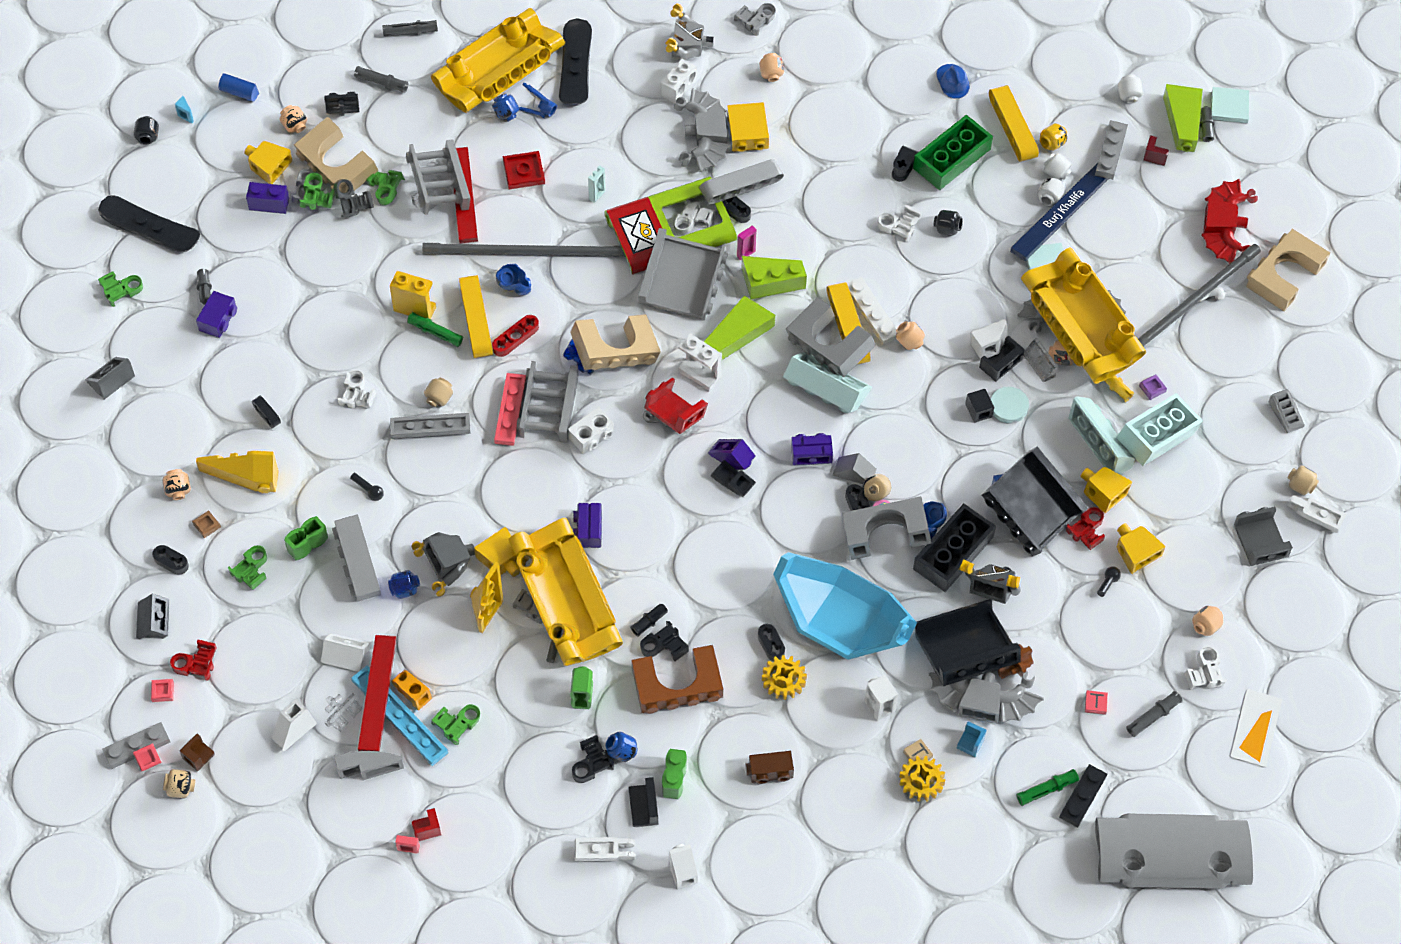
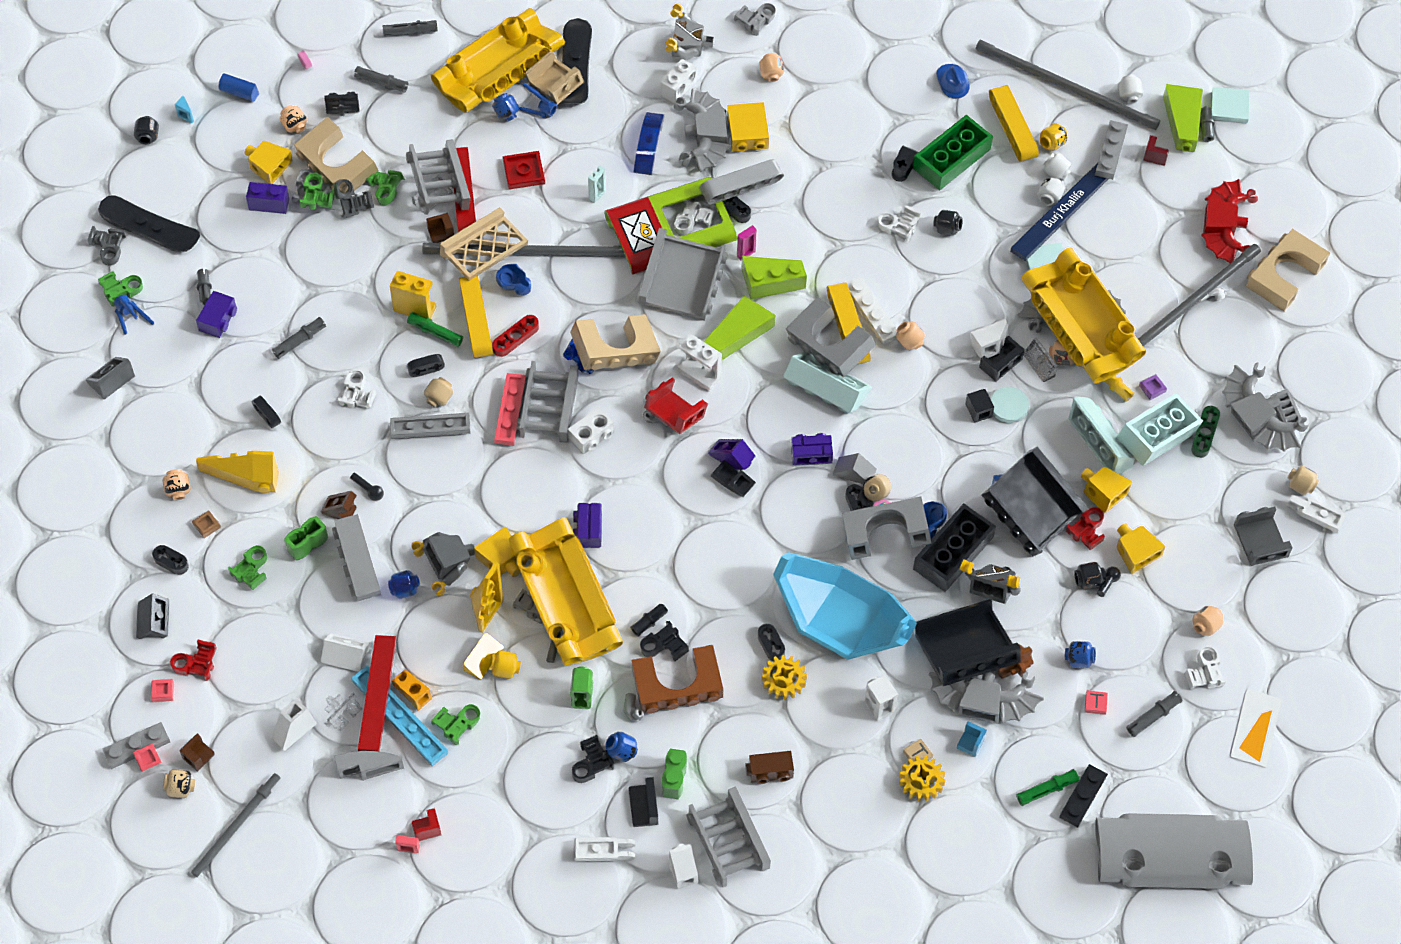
none -> dark grey piece [88,226,126,266]
none -> blue plant [114,295,154,335]
none -> dark grey bar [191,773,281,877]
none -> dark grey pin [272,317,326,359]
none -> bright pink tile [297,50,312,69]
none -> reddish brown slope [320,491,357,519]
none -> black beam [407,354,445,377]
none -> reddish brown panel [426,213,454,243]
none -> tan fence [440,207,528,281]
none -> slope [463,633,504,680]
none -> yellow head [489,650,521,679]
none -> tan panel [525,51,584,105]
none -> light grey arm [623,693,644,722]
none -> clear blue slope [633,112,665,175]
none -> light grey fence [686,786,771,887]
none -> dark grey piece [976,39,1161,130]
none -> blue head [1065,641,1096,668]
none -> black head [1074,562,1106,590]
none -> dark green beam [1191,406,1220,458]
none -> light grey torso [1222,362,1309,452]

